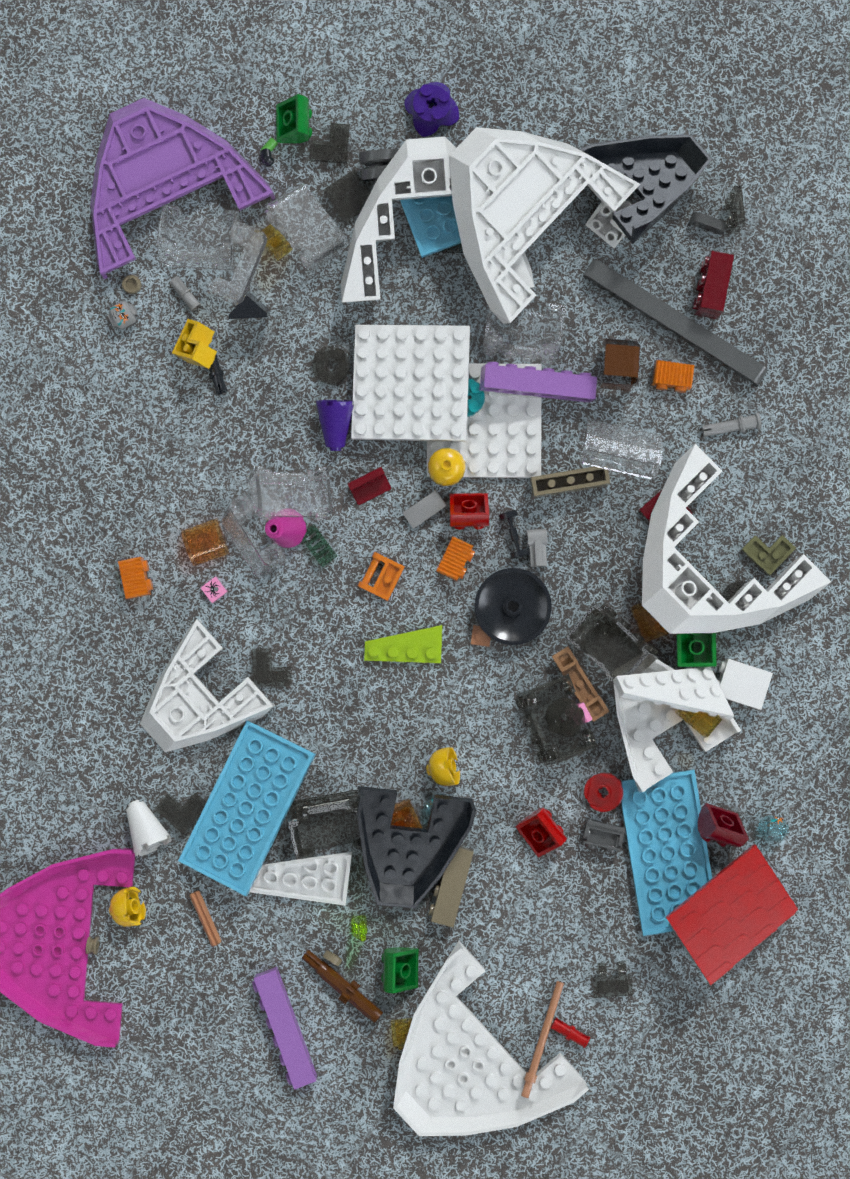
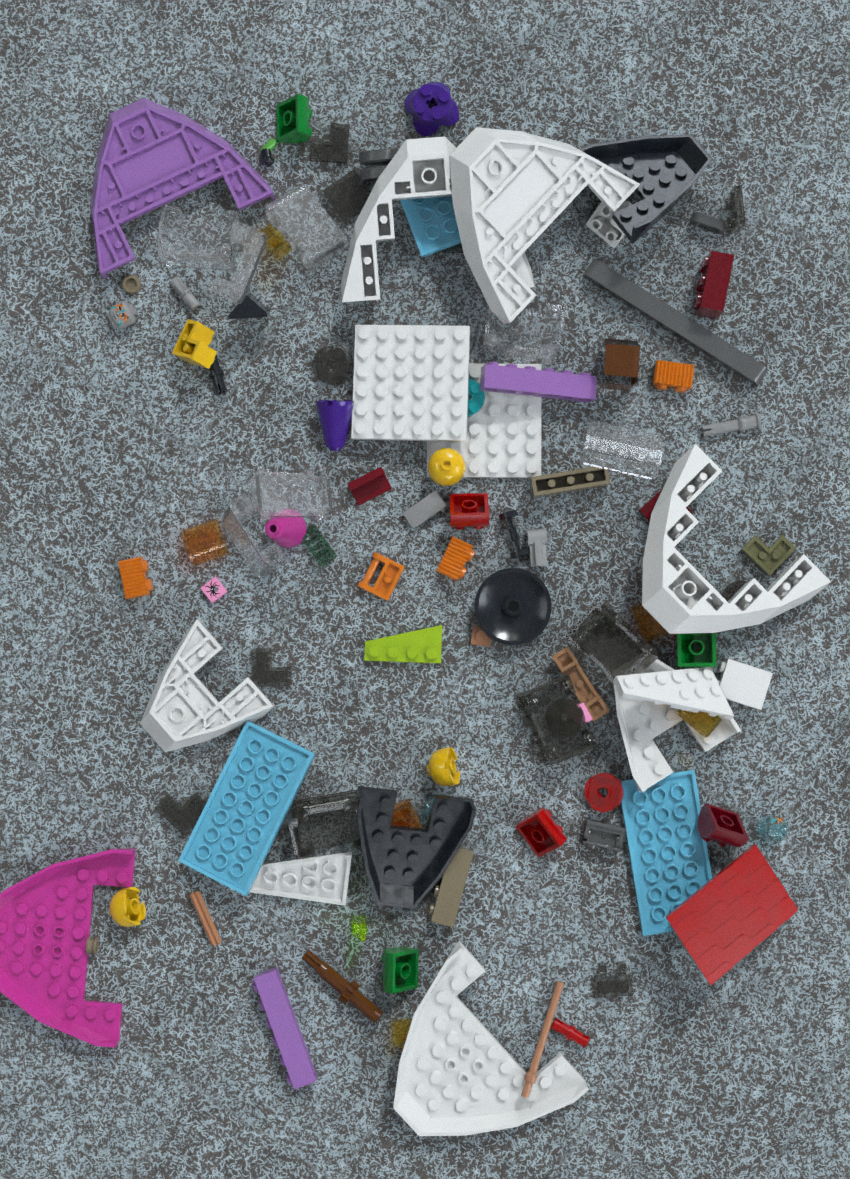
white cone [126,800,172,856] -> none
dark tan tile [323,950,342,966] -> none

